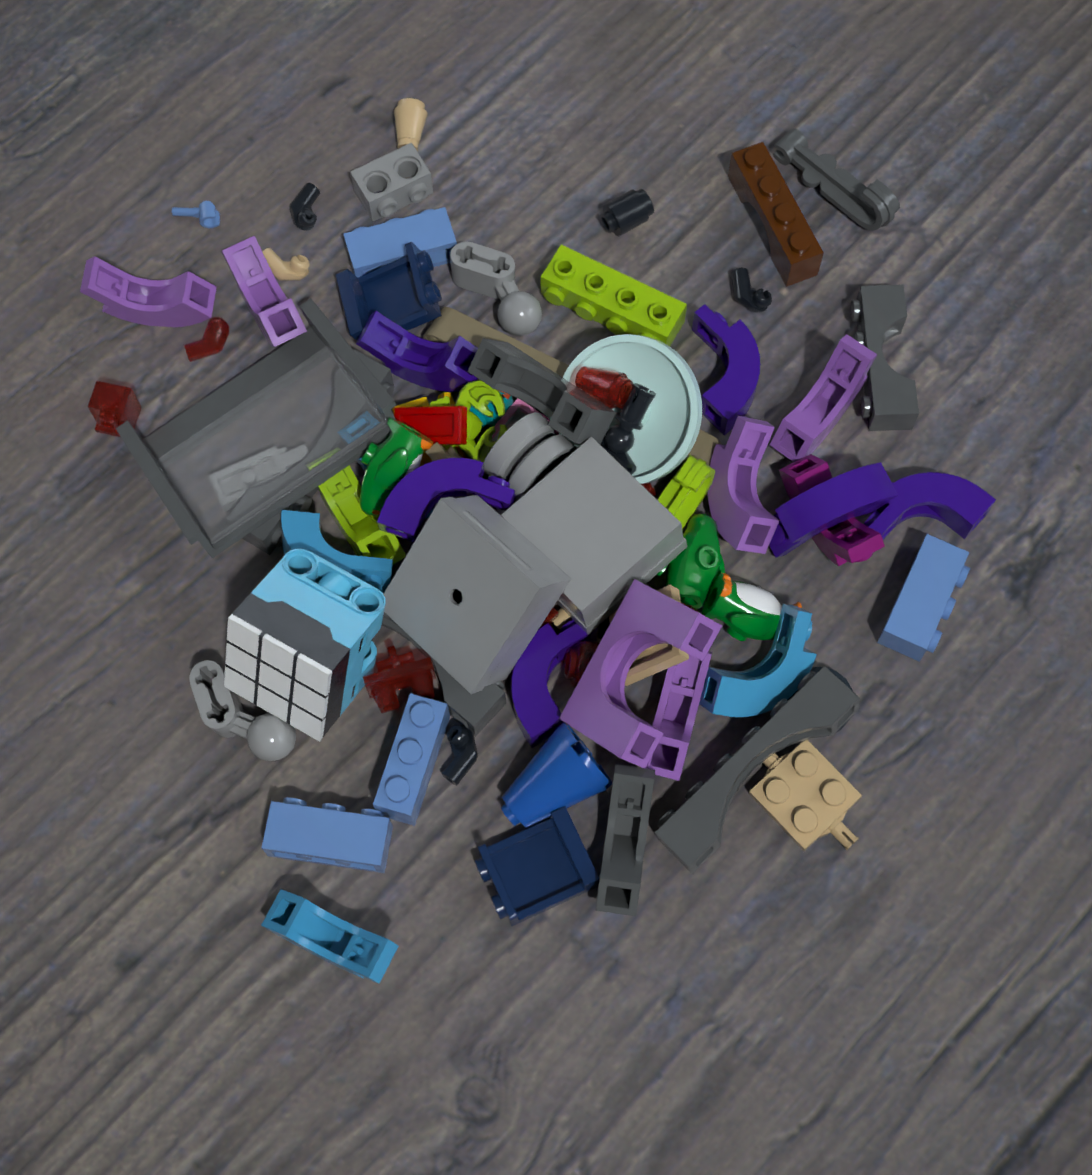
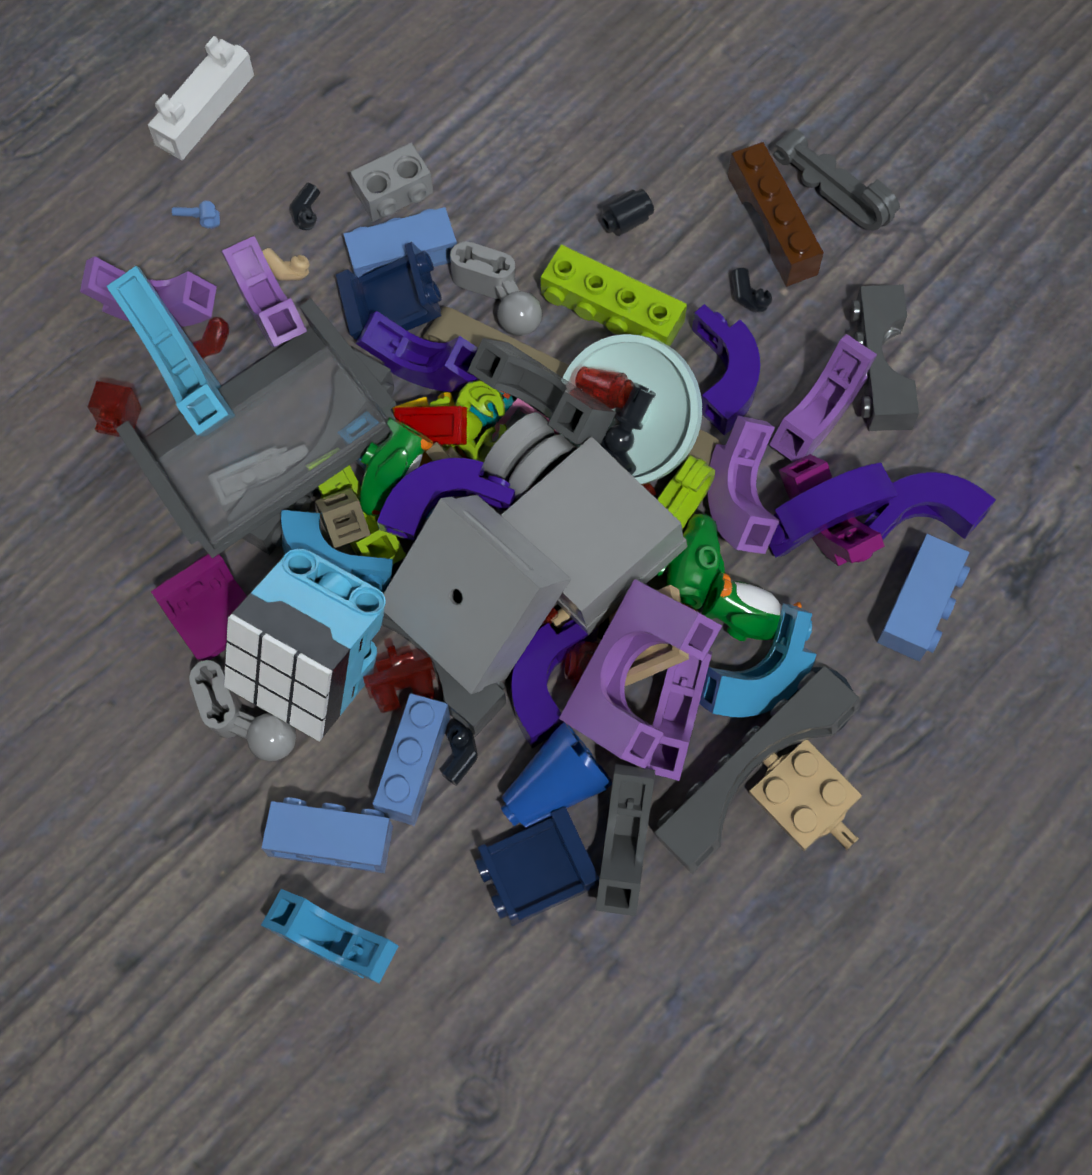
tan cone [394,98,428,151] -> none
none -> medium azure arch [106,266,236,437]
none -> white brick [148,36,254,160]
none -> magenta bracket [151,554,247,662]
none -> dark tan brick [315,488,371,548]

